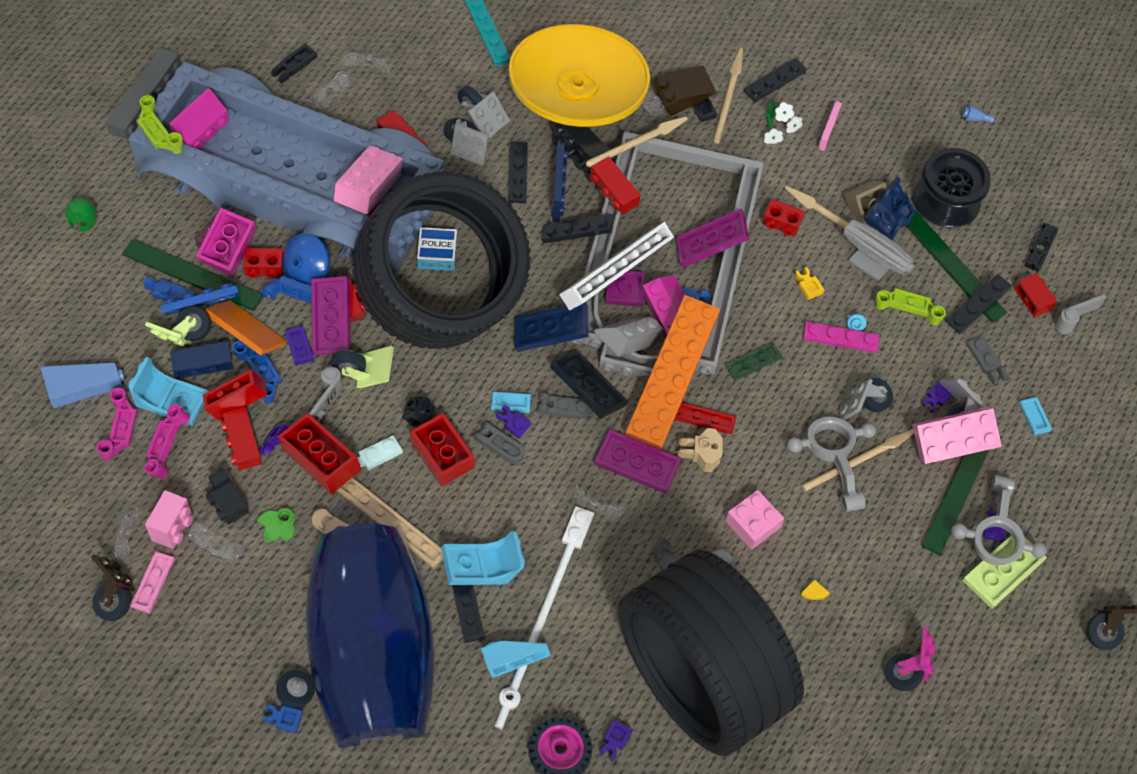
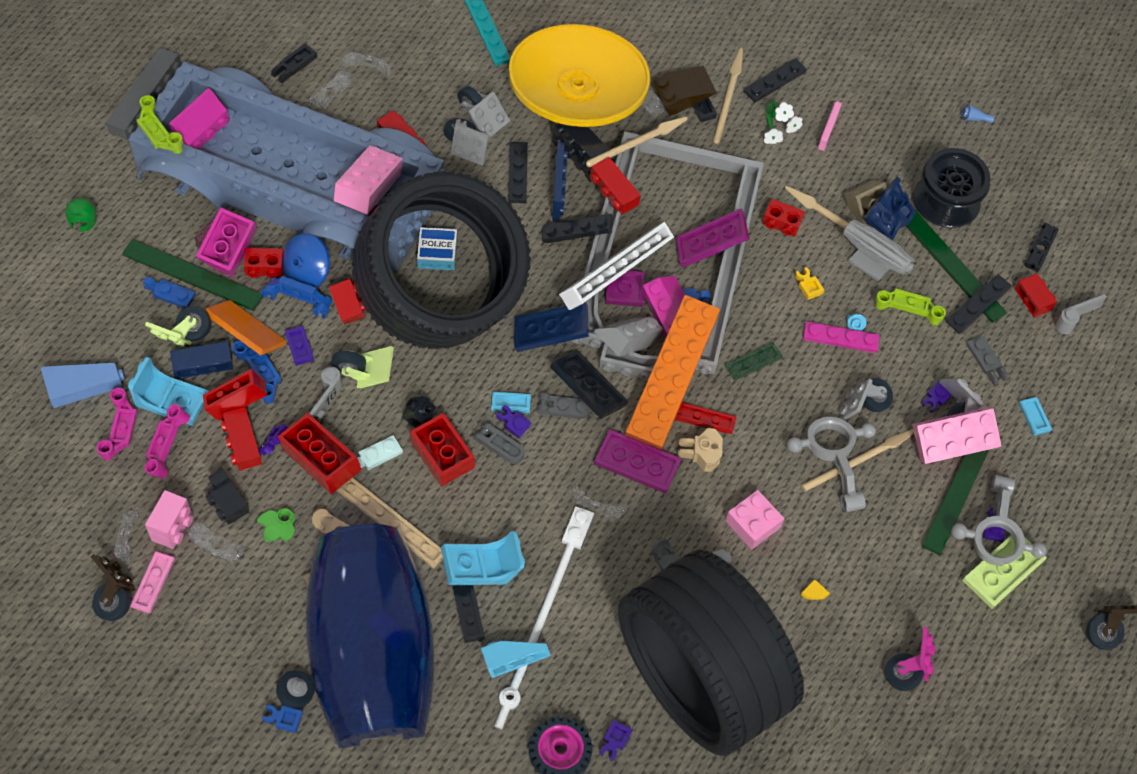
blue plate [160,283,240,316] -> none
magenta plate [311,276,351,355] -> none

